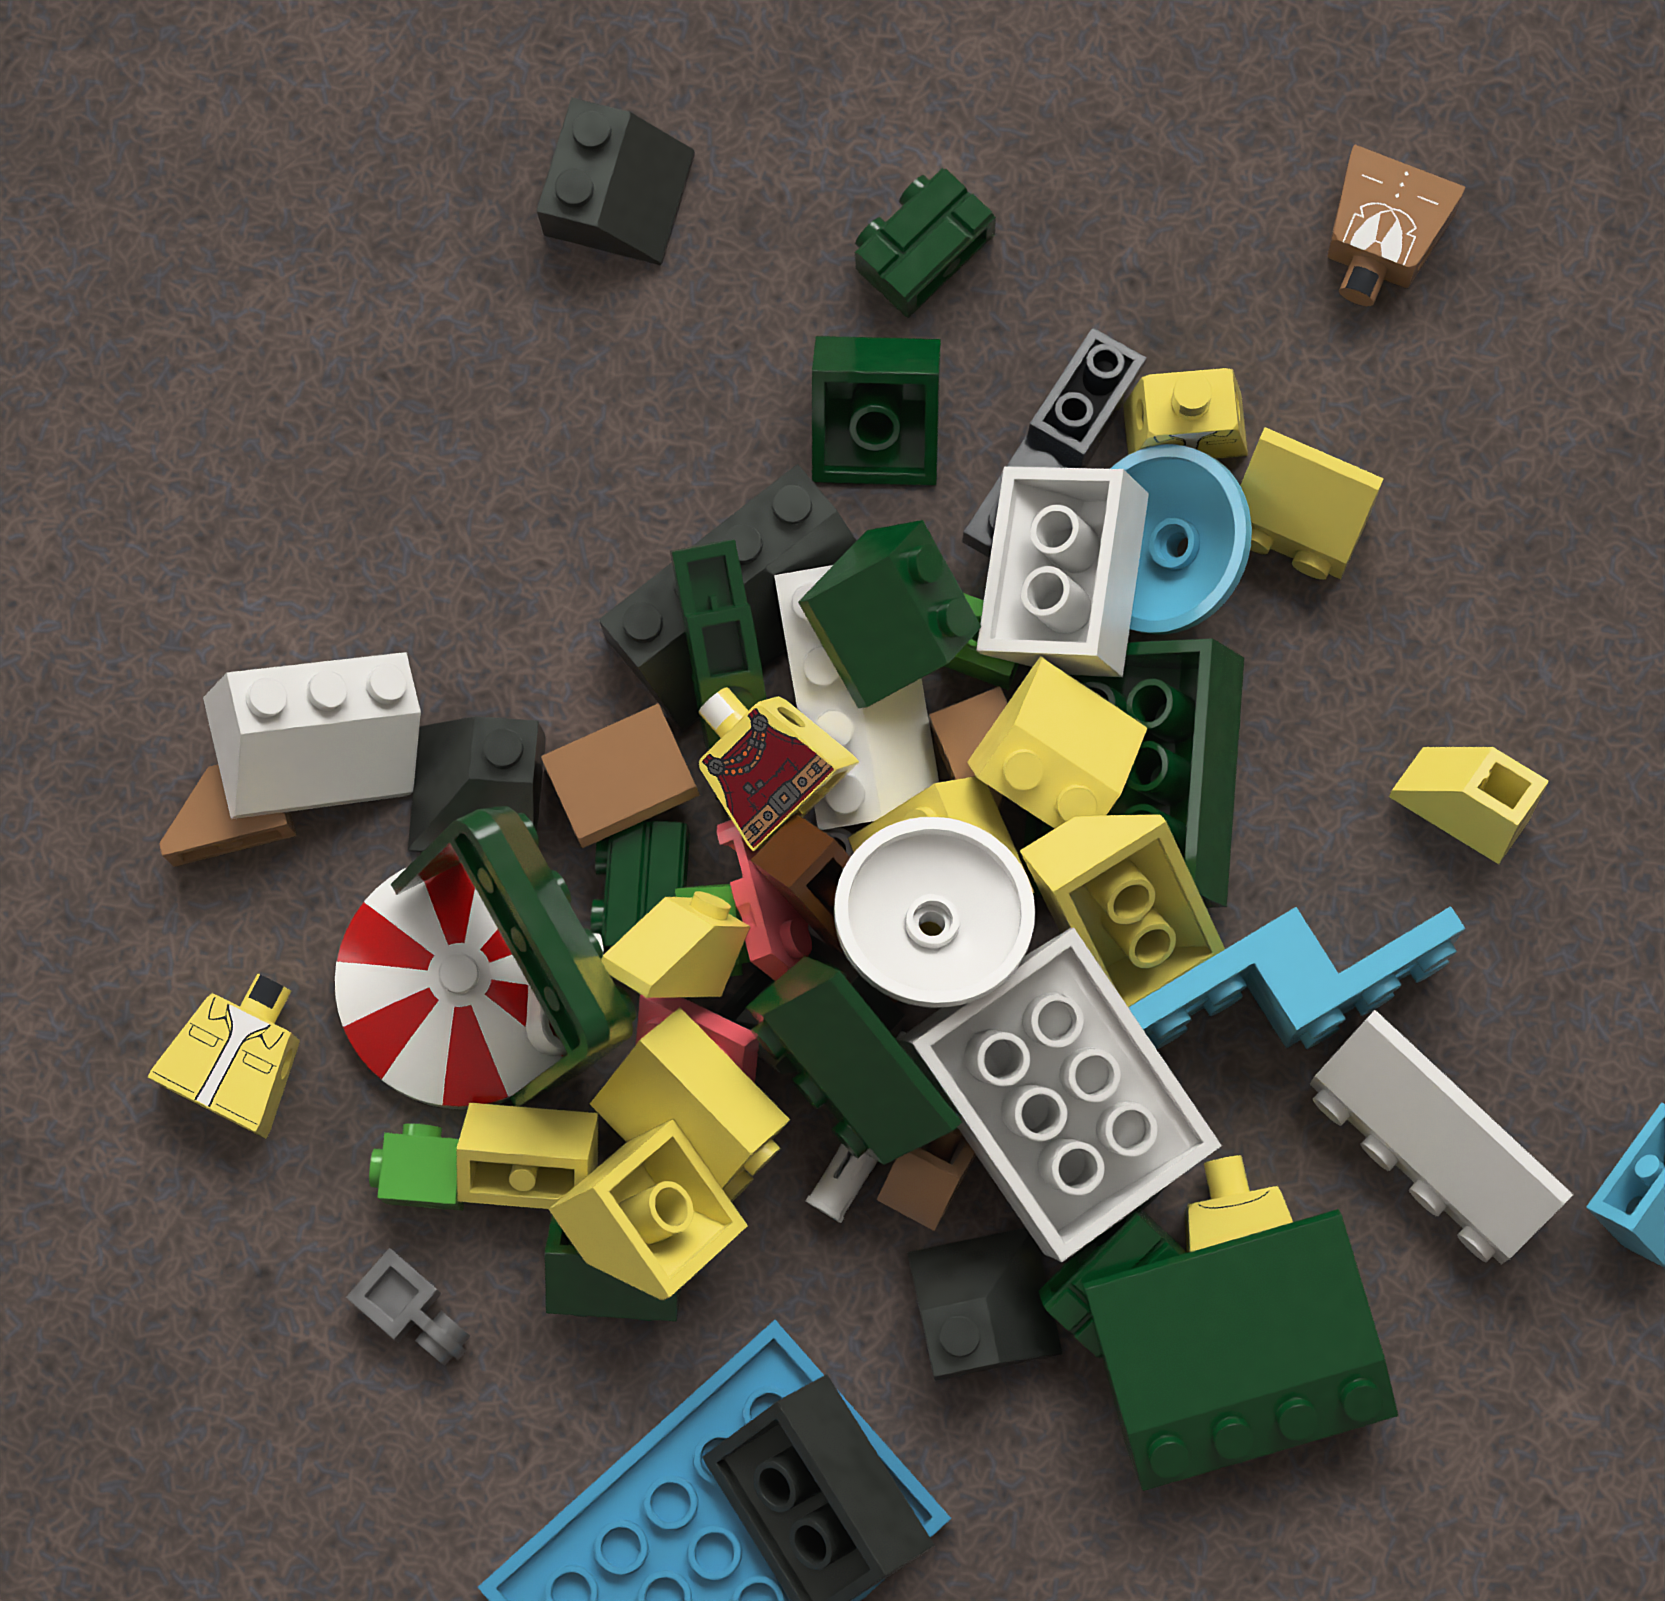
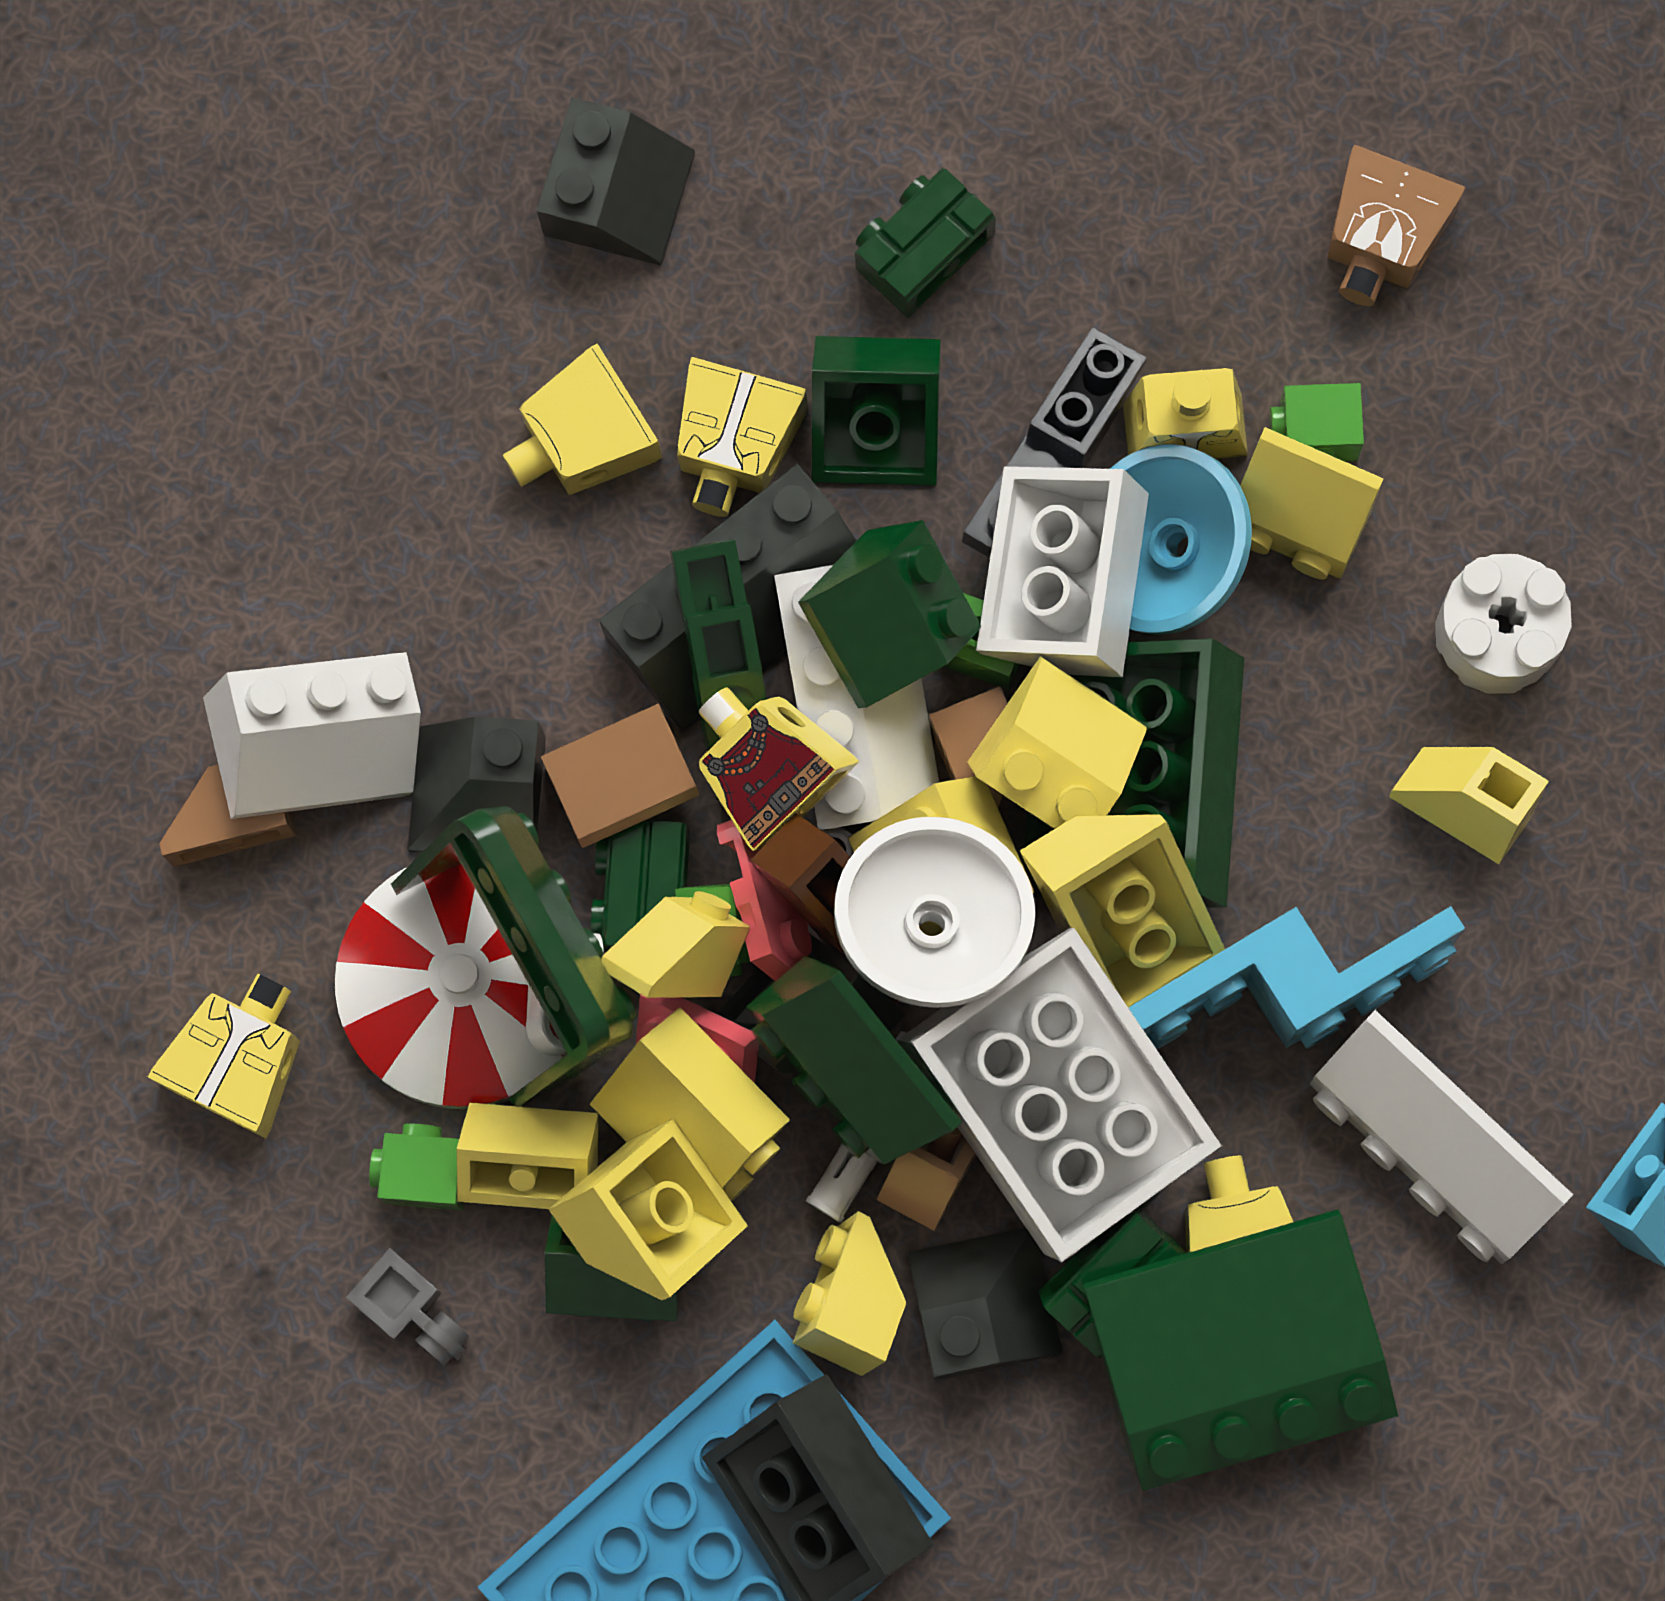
none -> light yellow torso [502,344,662,495]
none -> light yellow torso [677,357,808,517]
none -> light yellow slope [793,1211,906,1376]
none -> bright green brick [1269,383,1364,461]
none -> white brick [1435,554,1571,694]

